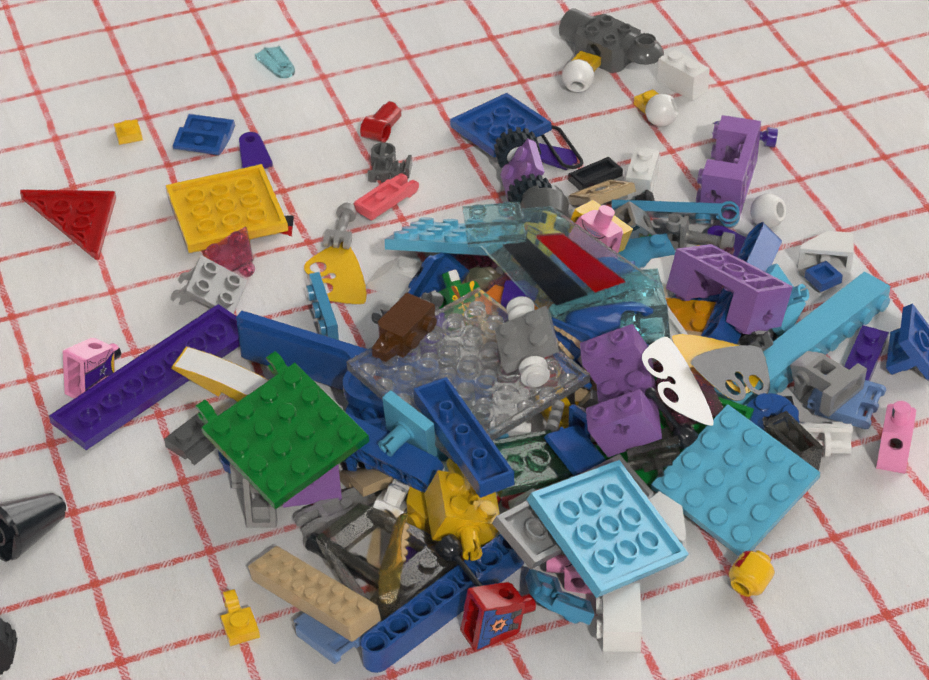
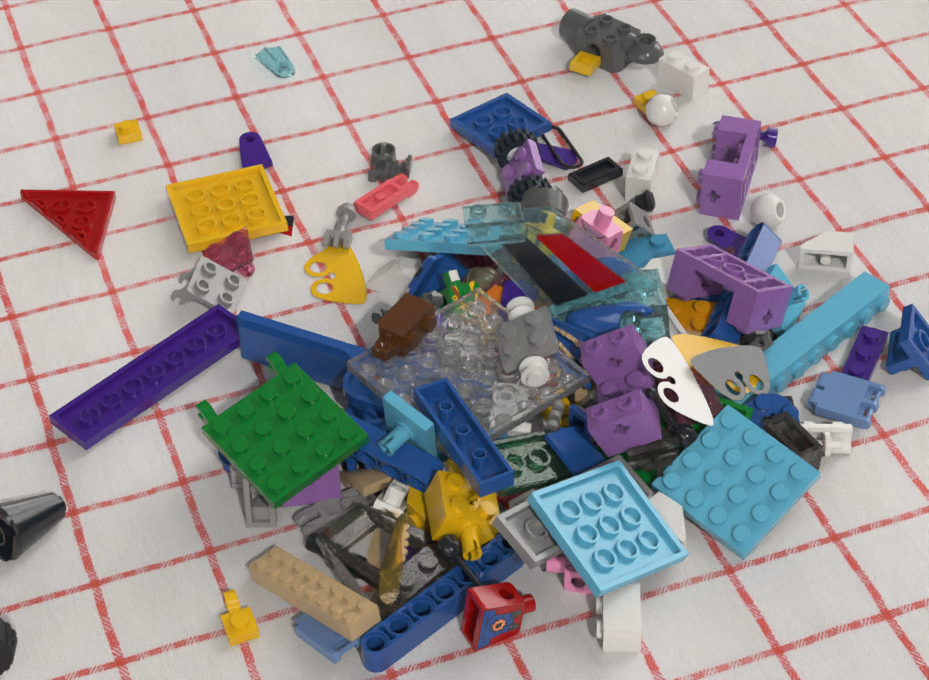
bright pink torso [63,338,121,399] -> none
dark grey plate [164,412,216,466] -> none
white slope [171,346,269,402] -> none
blue slope [173,114,235,155] -> none
dark azure plate [306,272,339,340] -> none
red piece [360,101,402,142] -> none
dark azure plate [525,569,595,625] -> none
white piece [562,59,595,92] -> none
tan piece [568,179,636,206] -> none
dark azure hinge [612,199,740,228] -> none
light grey bar [666,213,735,254] -> none
yellow head [729,550,775,597] -> none
light grey tile [790,351,867,417] -> none
blue plate [804,261,843,292] -> none
bright pink torso [876,401,917,474] -> none

